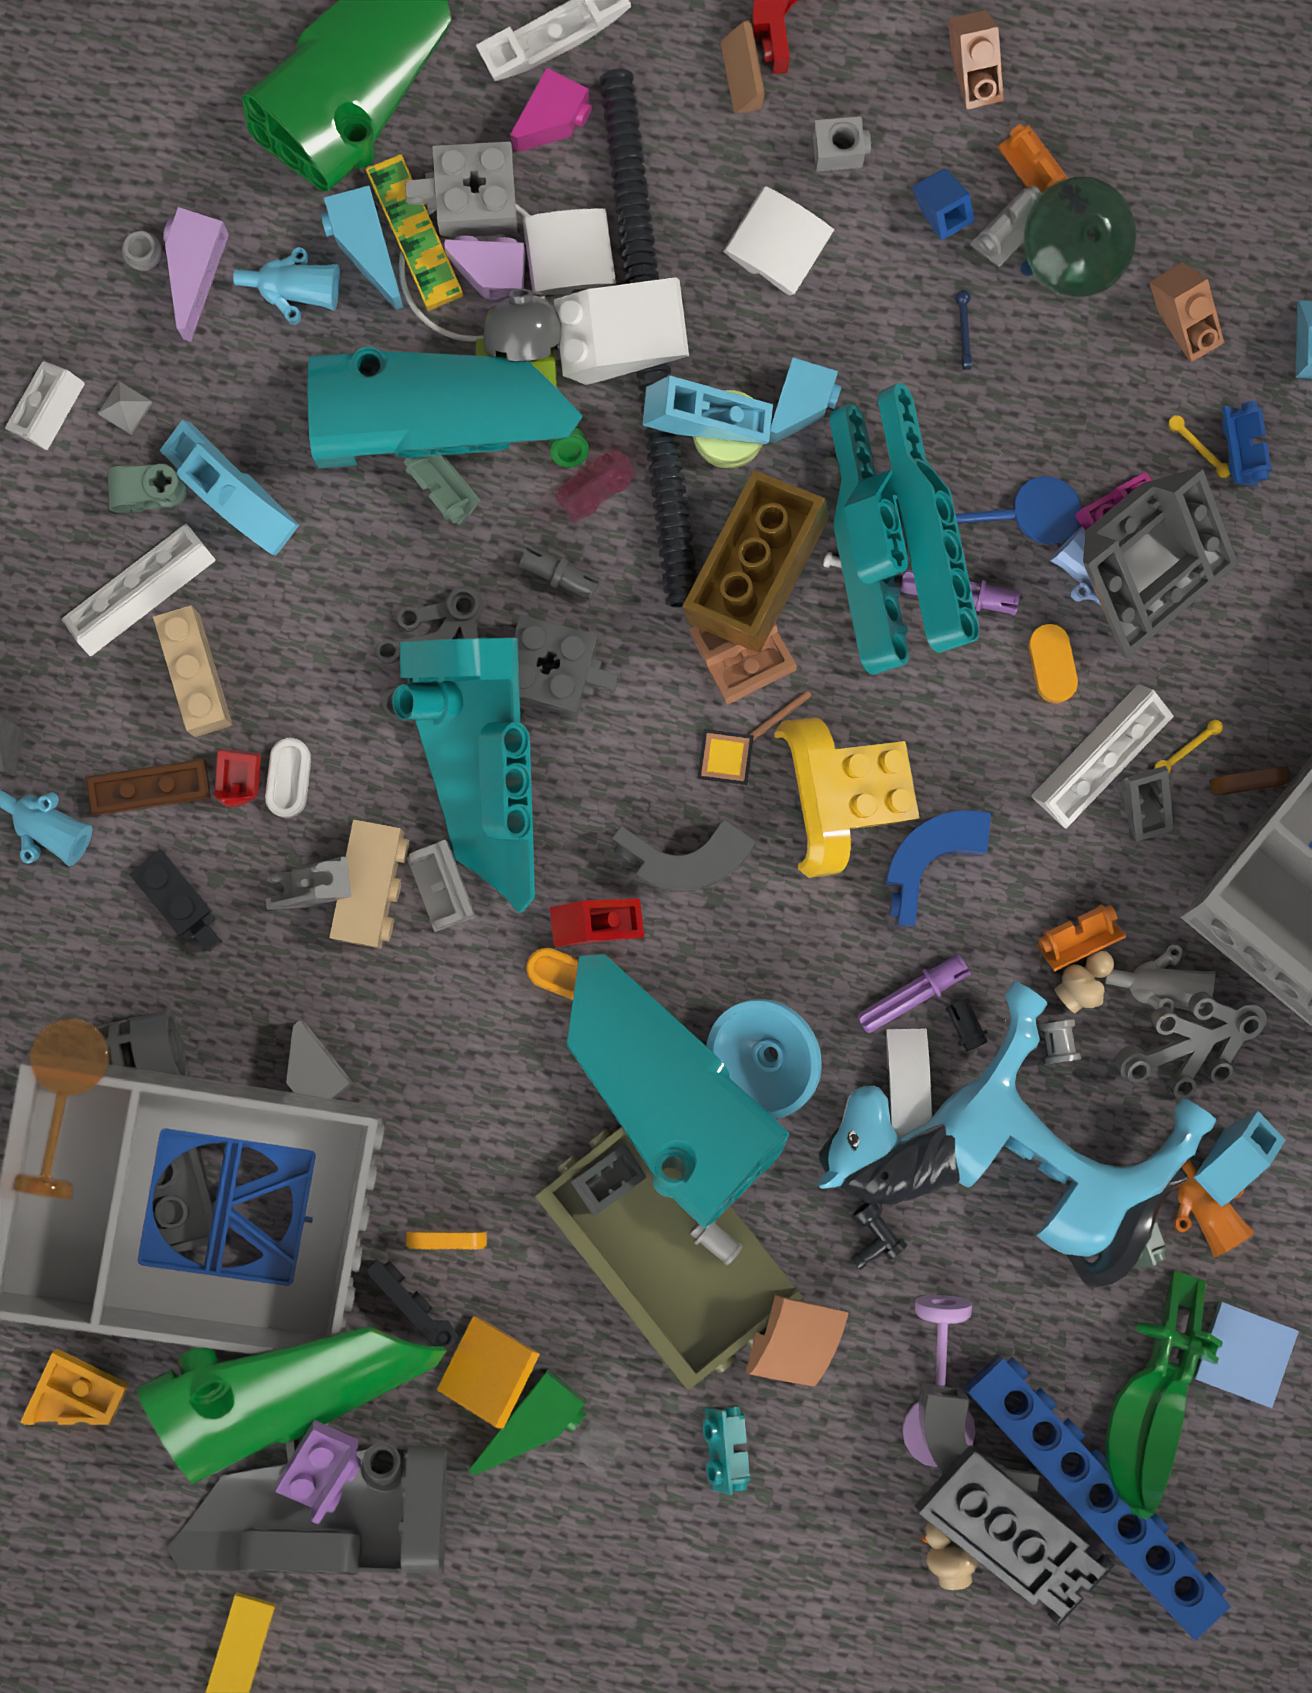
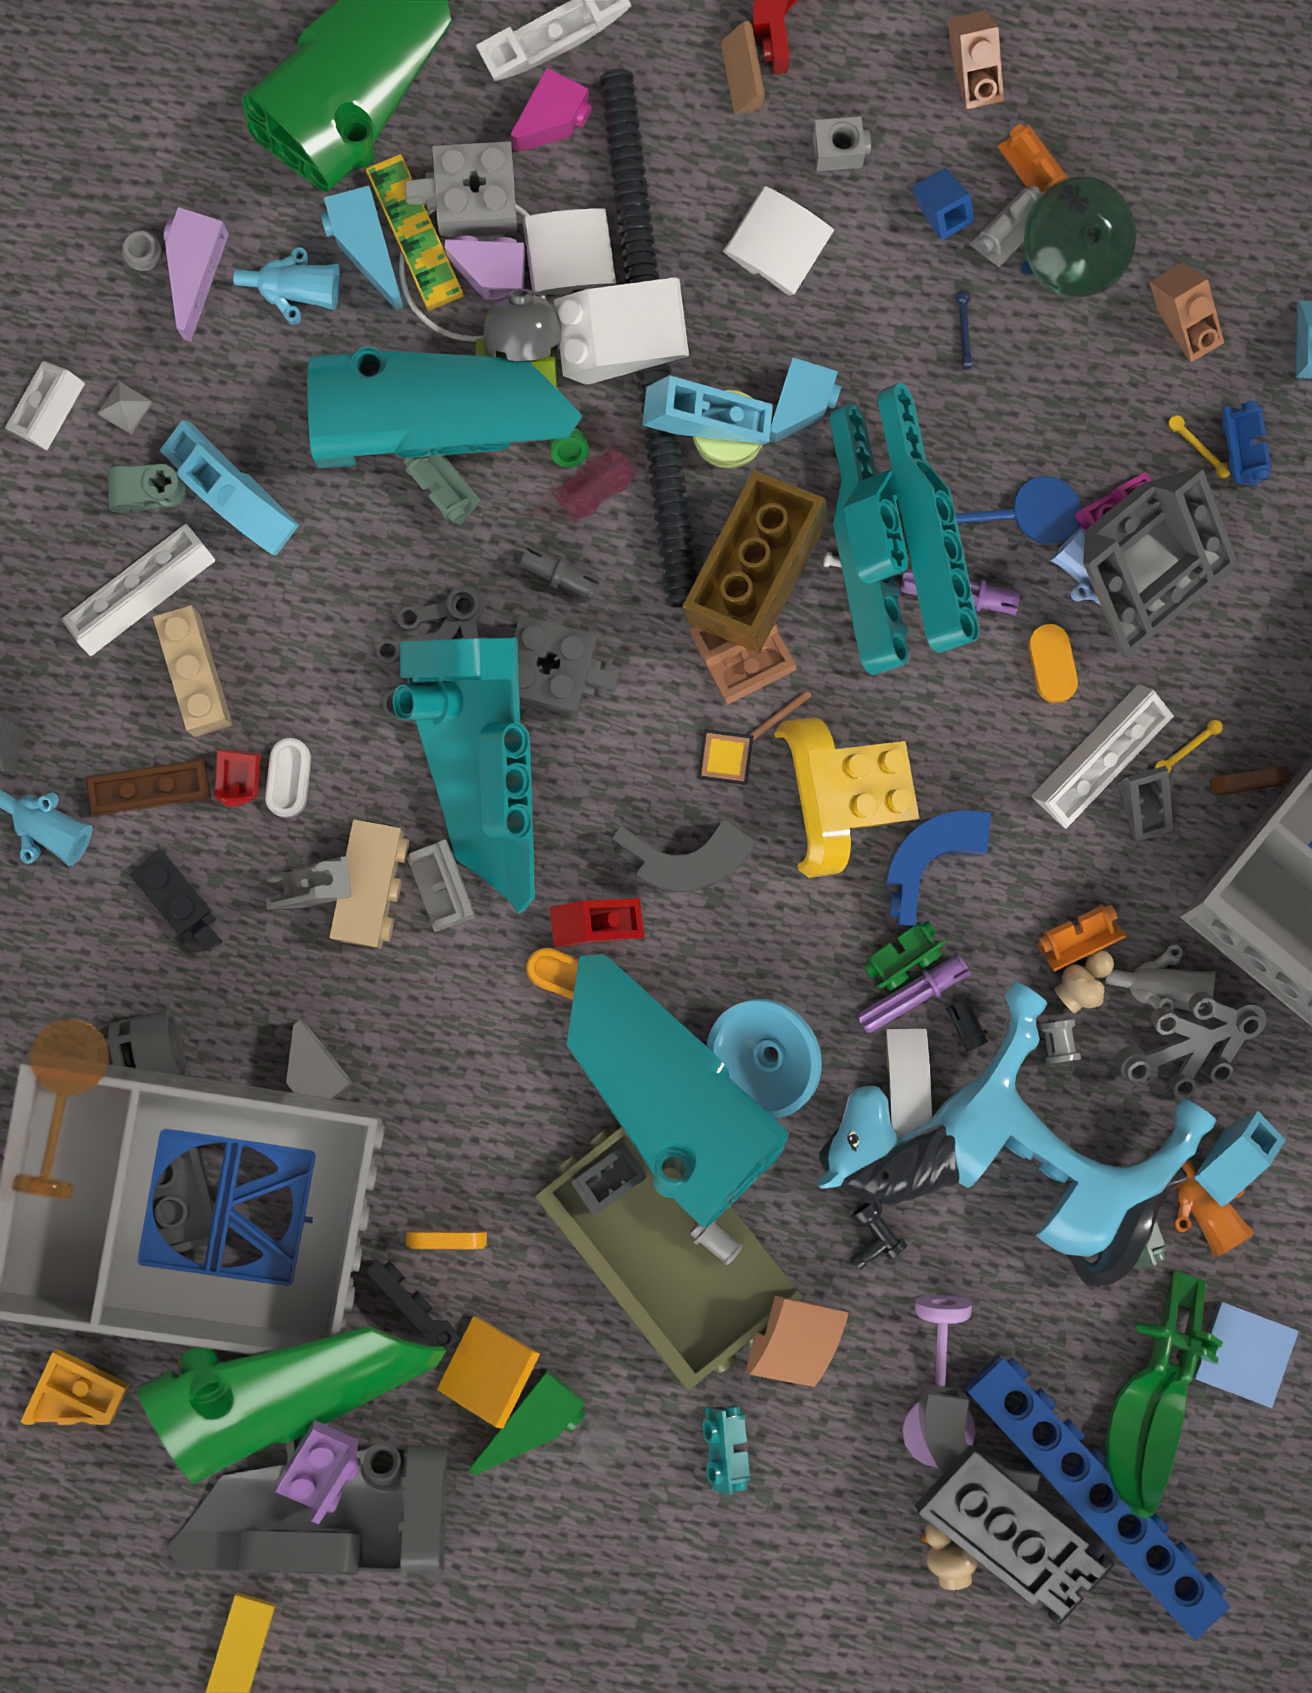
none -> green hinge [862,920,947,991]

